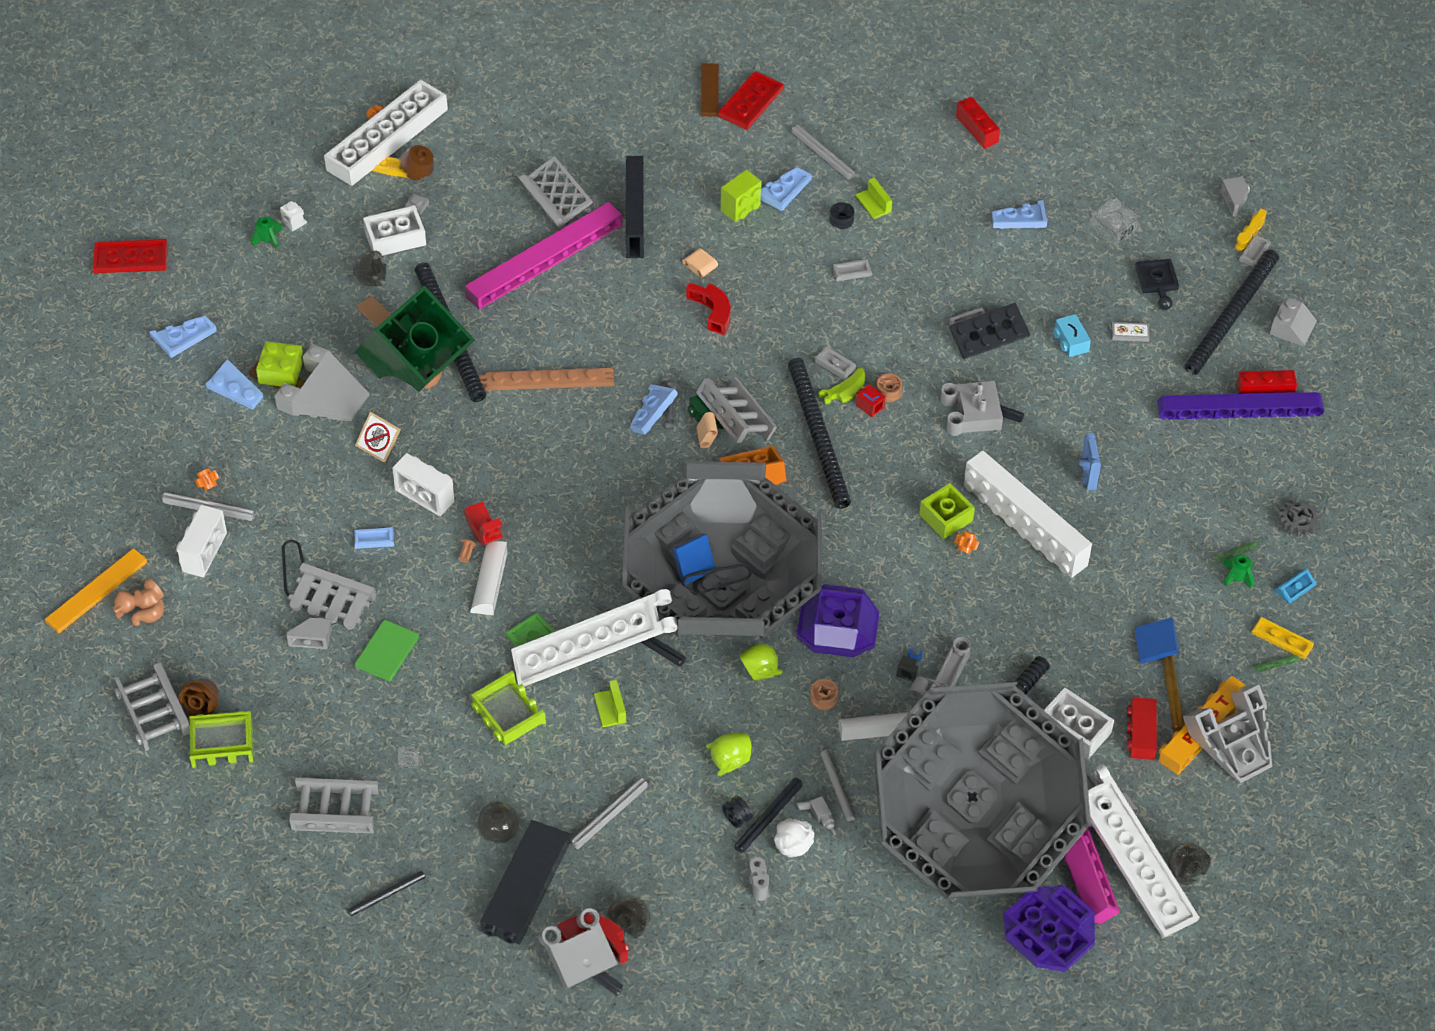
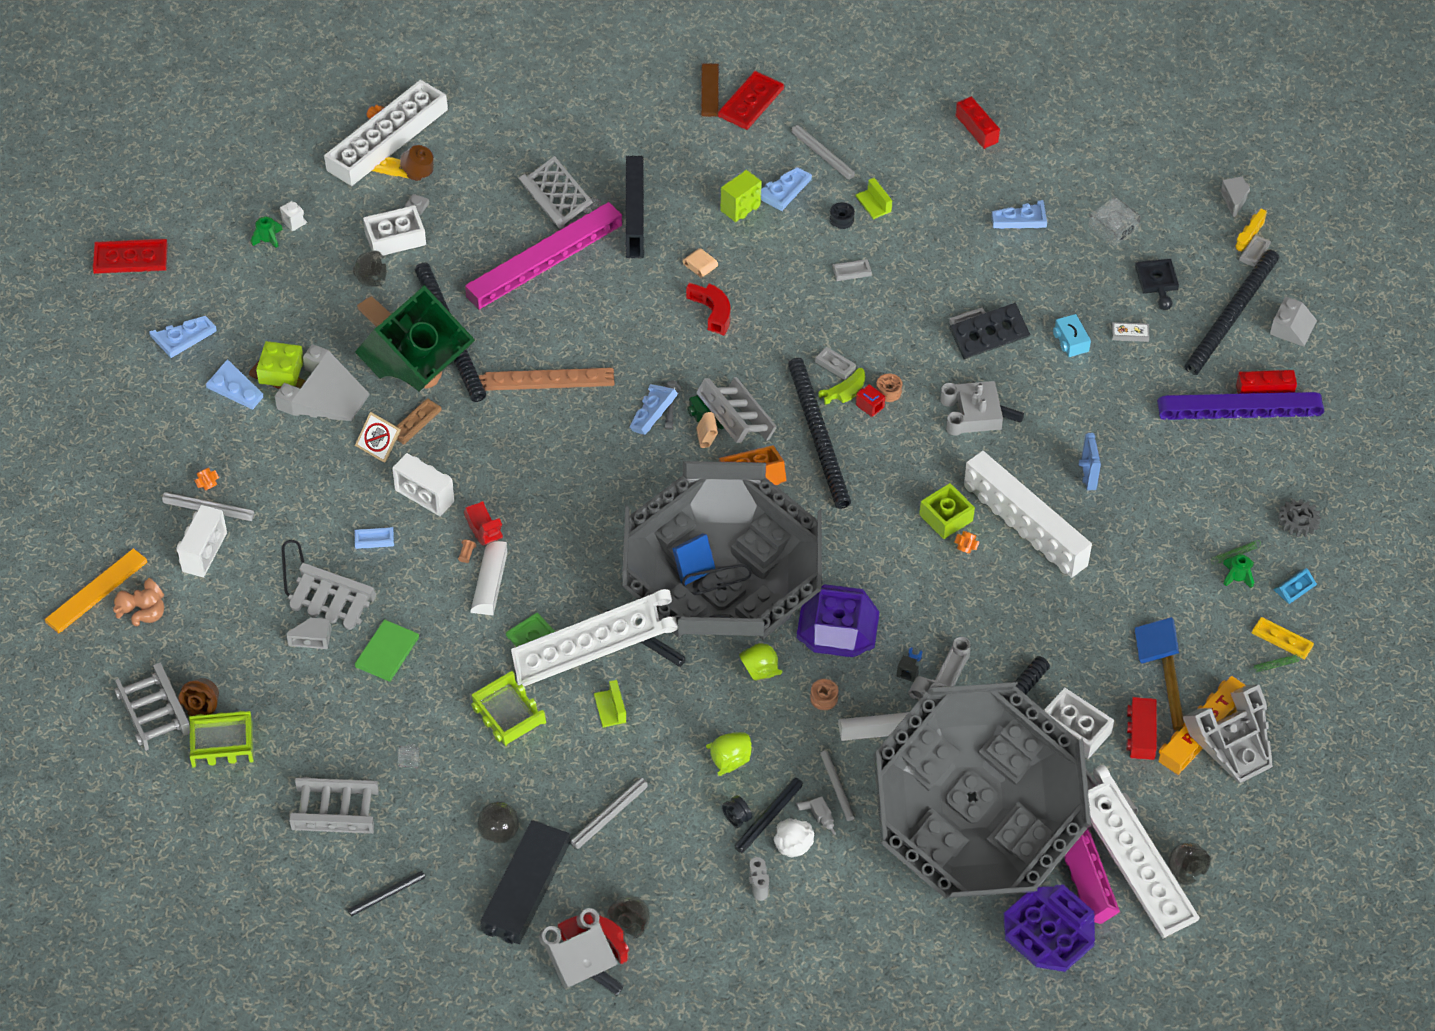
none -> medium nougat tile [396,398,442,444]

